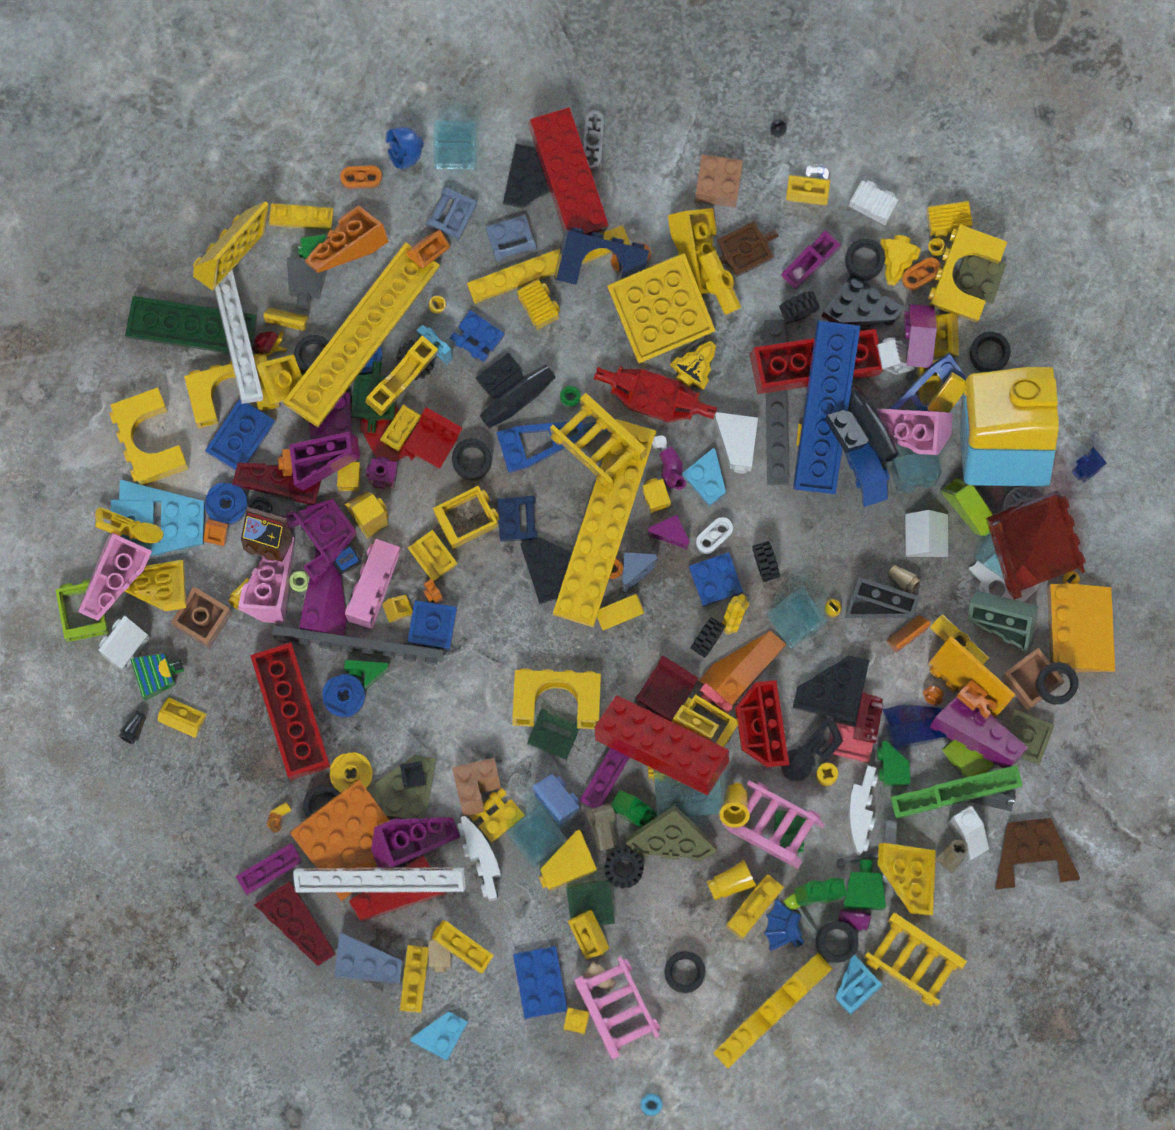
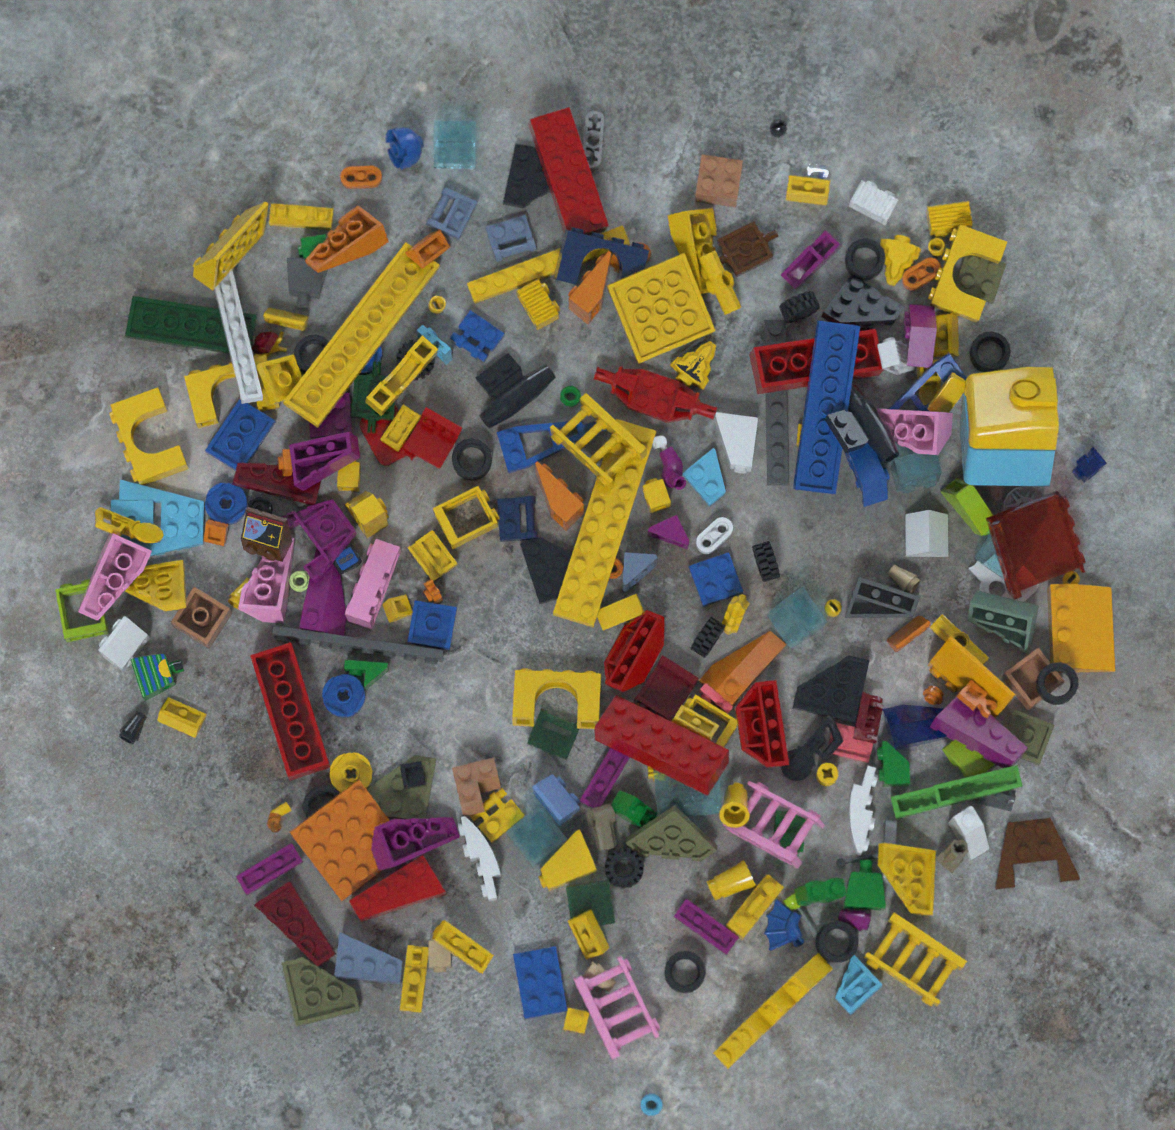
white plate [293,868,466,892] -> none
magenta brick [365,457,398,489] -> none
medium azure wing [410,1012,468,1061] -> none
none -> olive plate [281,957,360,1027]
none -> orange slope [535,461,584,531]
none -> orange slope [568,251,611,325]
none -> red wedge [604,610,664,692]
none -> magenta plate [673,899,739,955]

